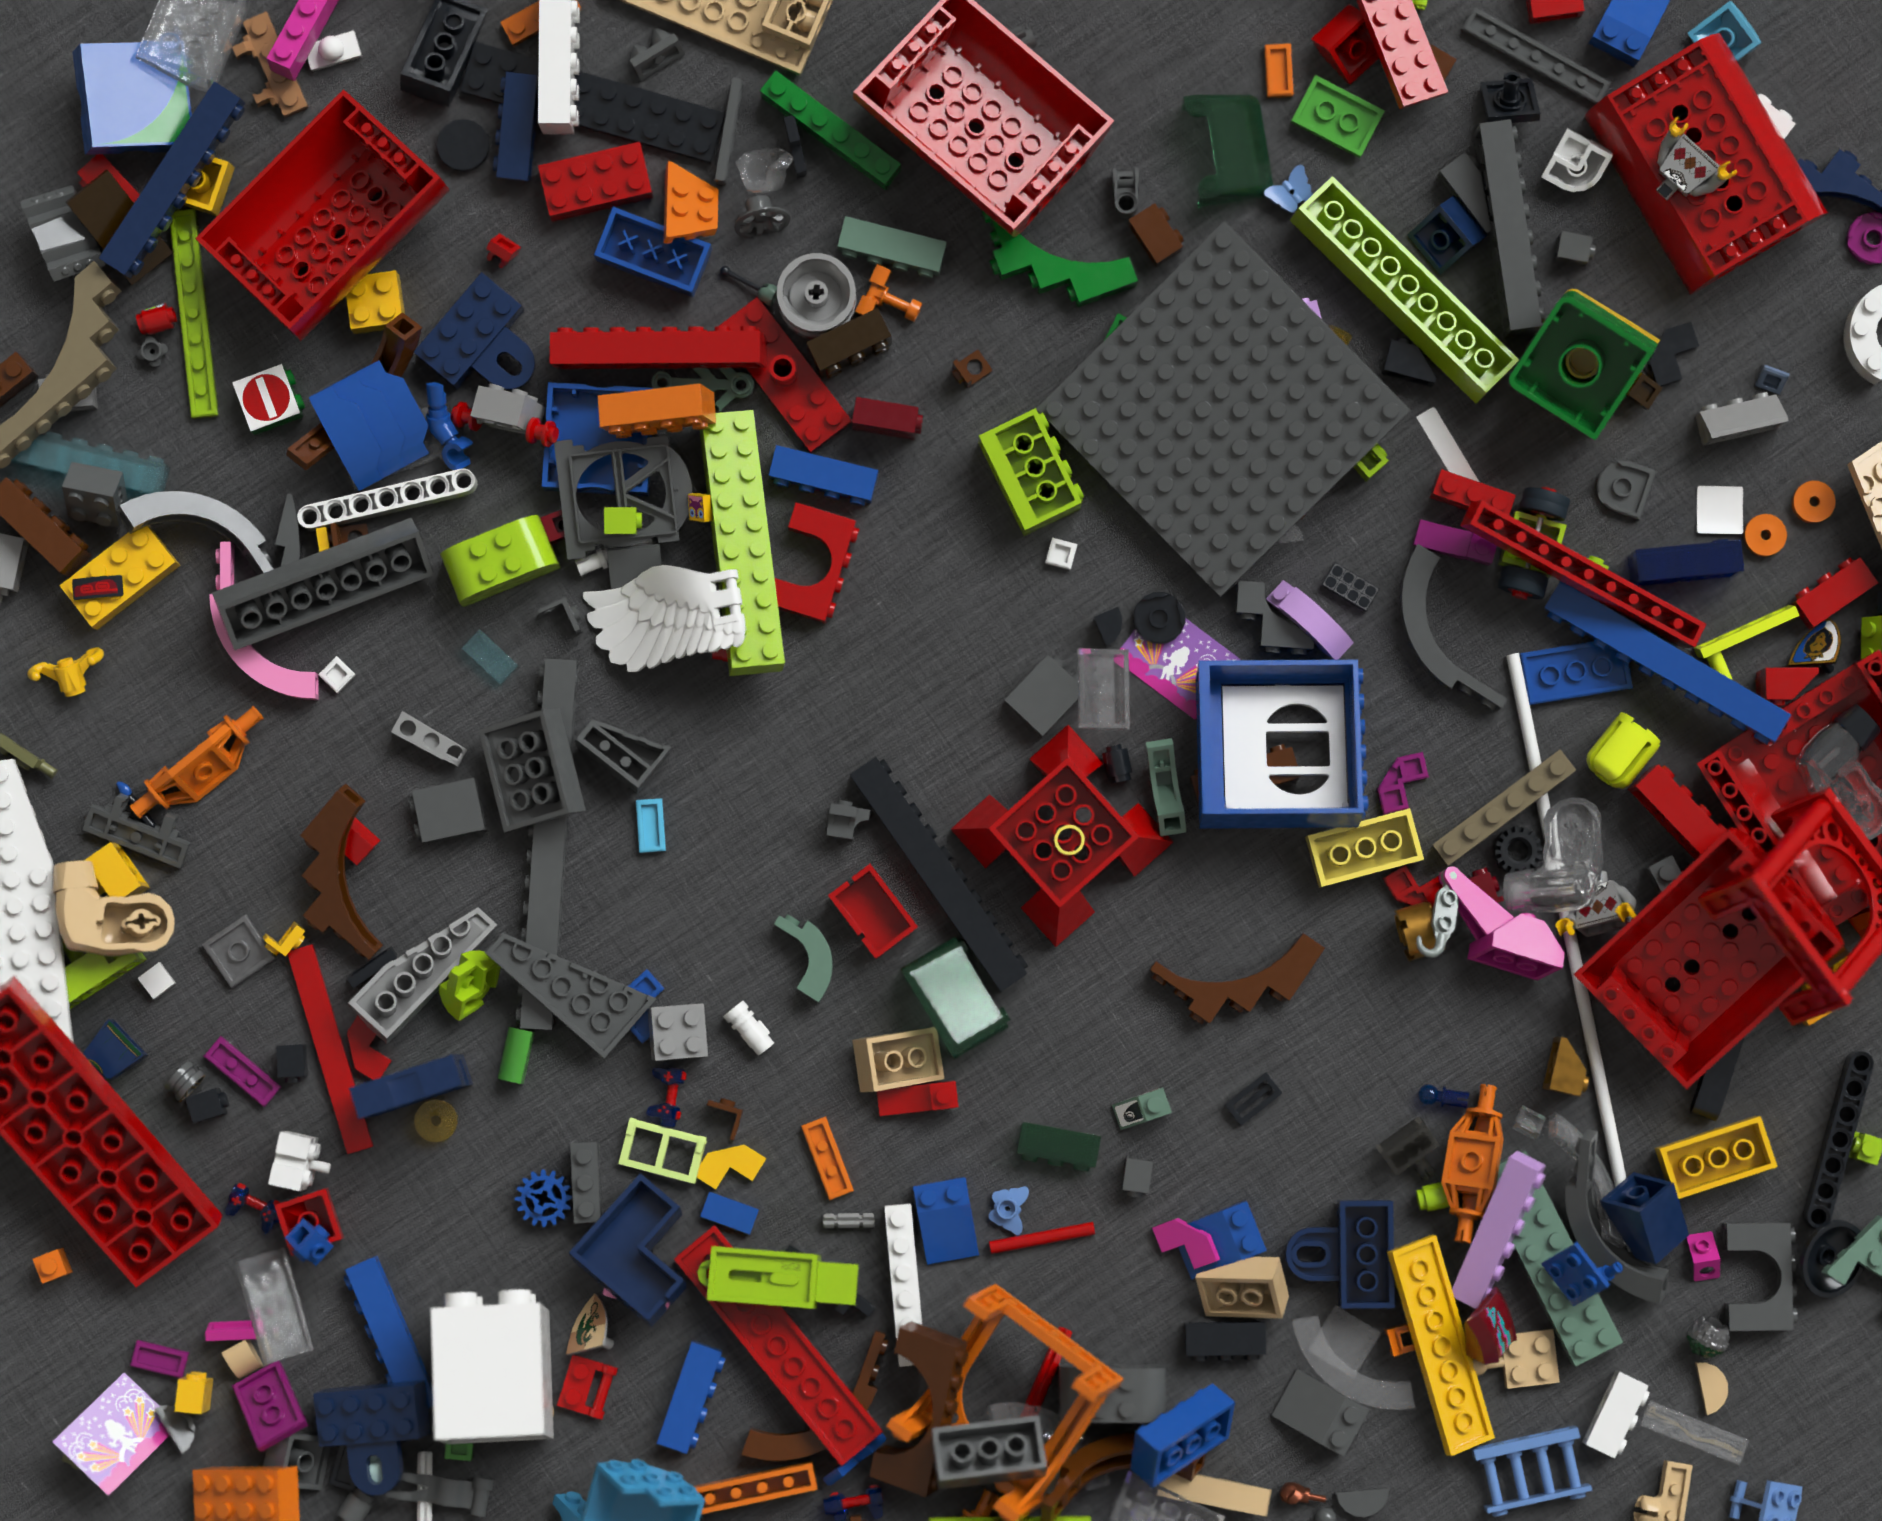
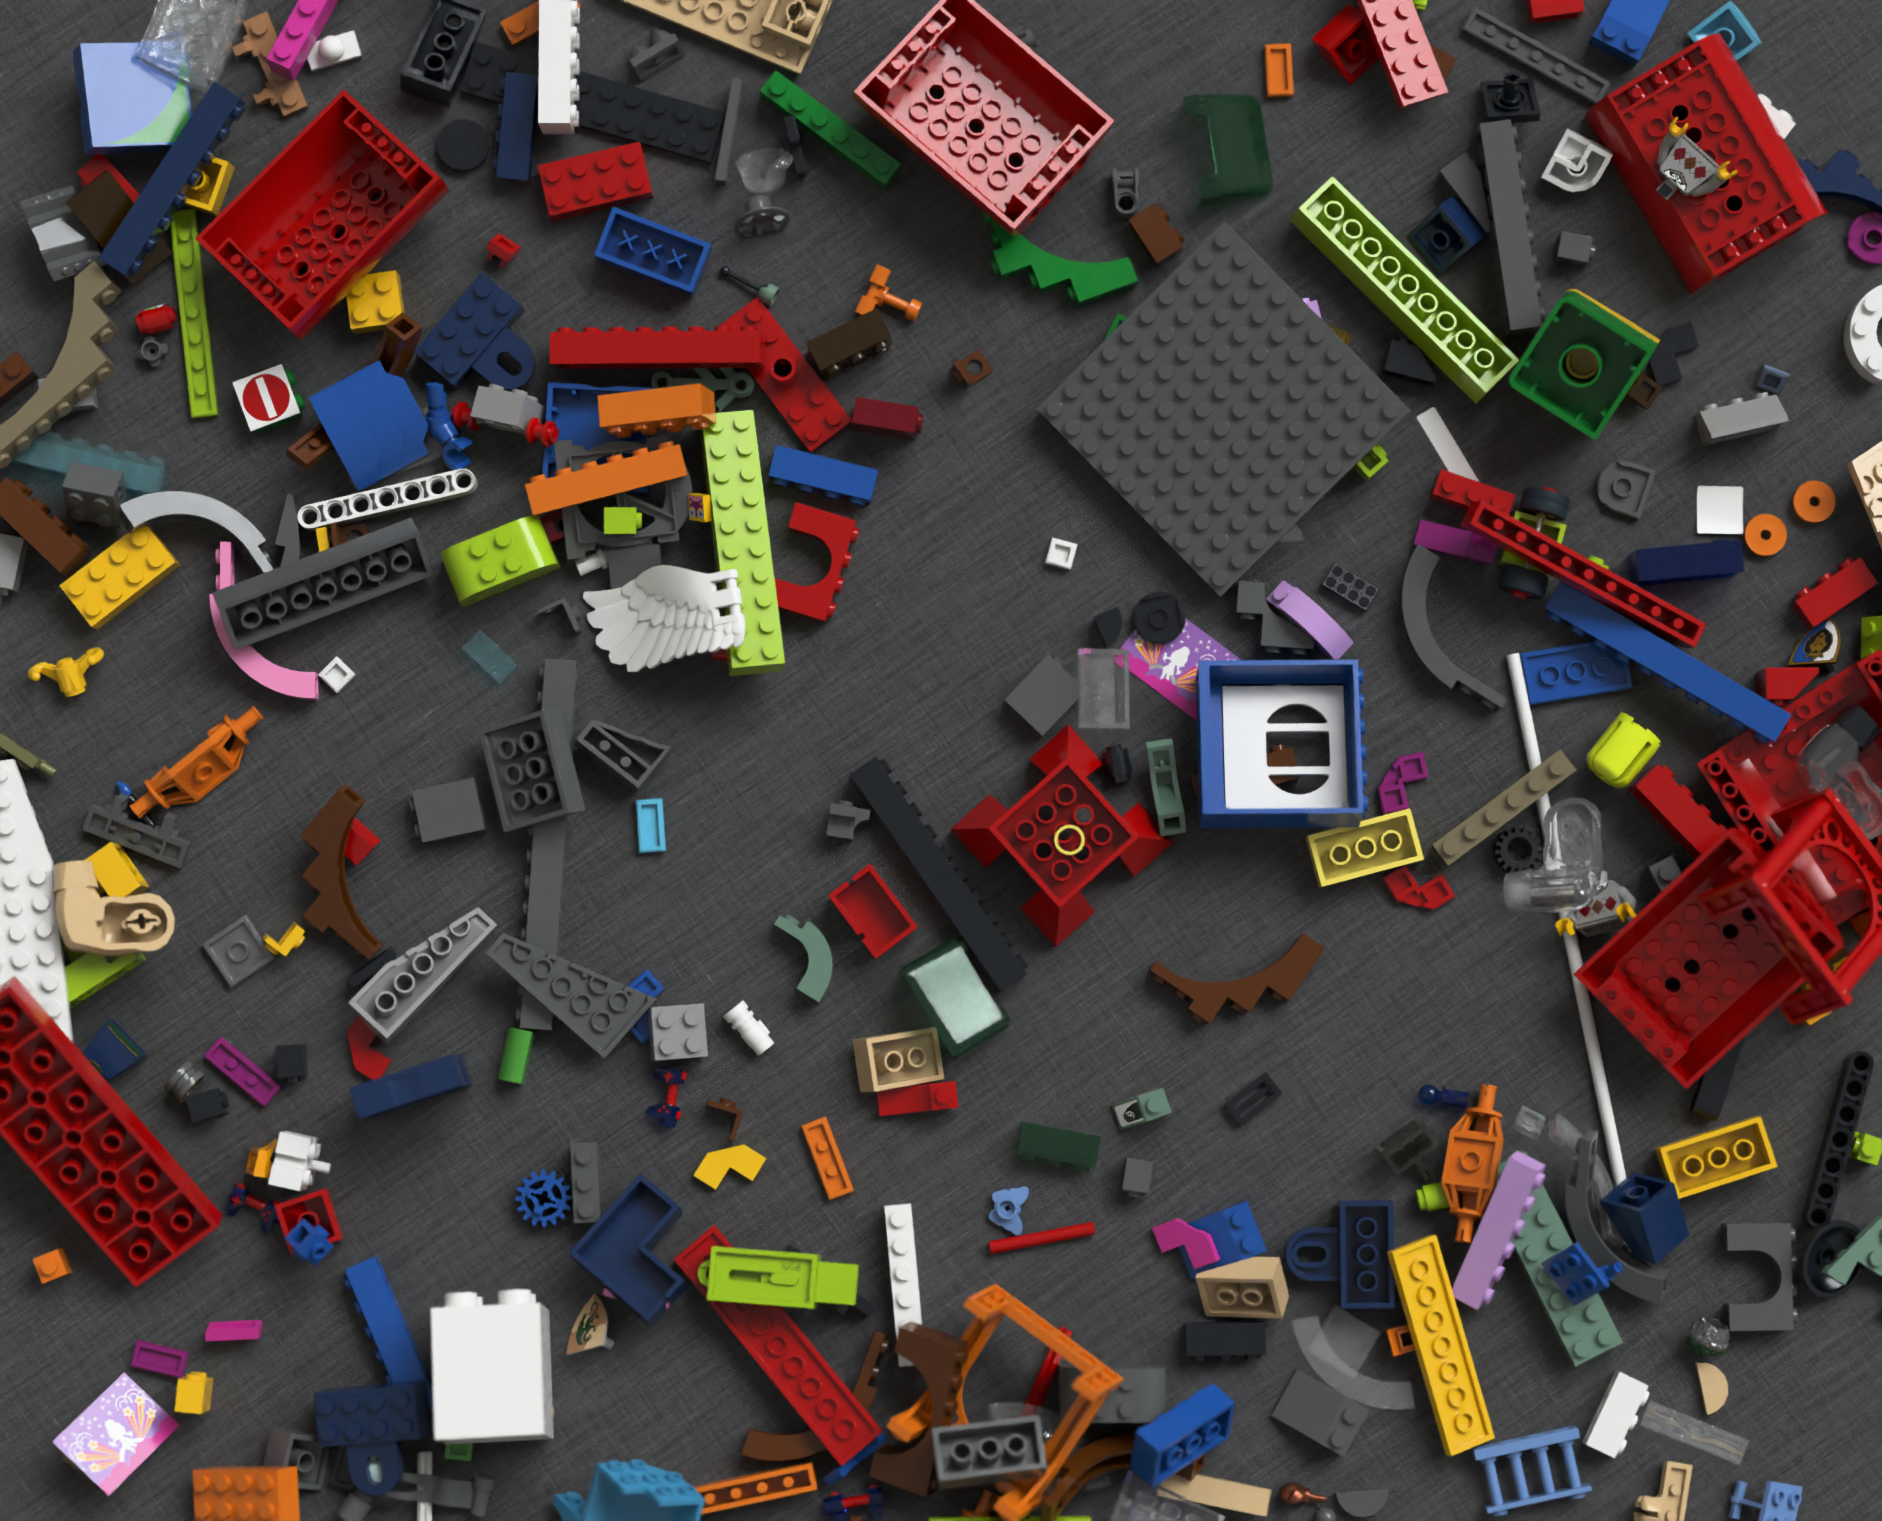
sticker [72,575,124,600] -> none
white tile [138,962,176,999] -> none
dark grey tile [154,1405,195,1456] -> none
tan brick [222,1339,264,1379] -> none
magenta tile [232,1360,308,1452] -> none
clear tile [235,1247,314,1365] -> none
red tile [288,944,374,1155] -> none
light grey leg [391,711,467,767] -> none
clear yellow piece [415,1100,458,1142] -> none
lime brick [439,950,501,1021] -> none
red plate [557,1354,618,1419] -> none
yellowish green window [618,1118,707,1184] -> none
blue brick [657,1340,726,1454] -> none
orange wing [664,161,718,244] -> none
blue tile [700,1191,759,1235] -> none
light grey piece [777,253,857,339] -> none
light grey axle [823,1213,875,1228] -> none
sand green brick [837,216,947,278] -> none
blue slope [913,1177,979,1265] -> none
lime brick [978,408,1084,536] -> none
medium blue animal [1264,165,1312,213] -> none
bright green plate [1291,75,1385,158] -> none
pearl gold brick [1394,902,1446,961] -> none
slope [1416,866,1565,981] -> none
dark red slope [1464,1286,1517,1365] -> none
dark red brick [1468,867,1504,903] -> none
tan plate [1472,1329,1560,1389] -> none
pearl gold slope [1542,1037,1589,1096] -> none
dark pink bracket [1686,1231,1720,1281] -> none
neon yellow piece [1694,605,1800,679] -> none
none -> light orange slope [245,1139,278,1179]
none -> orange brick [525,441,688,515]

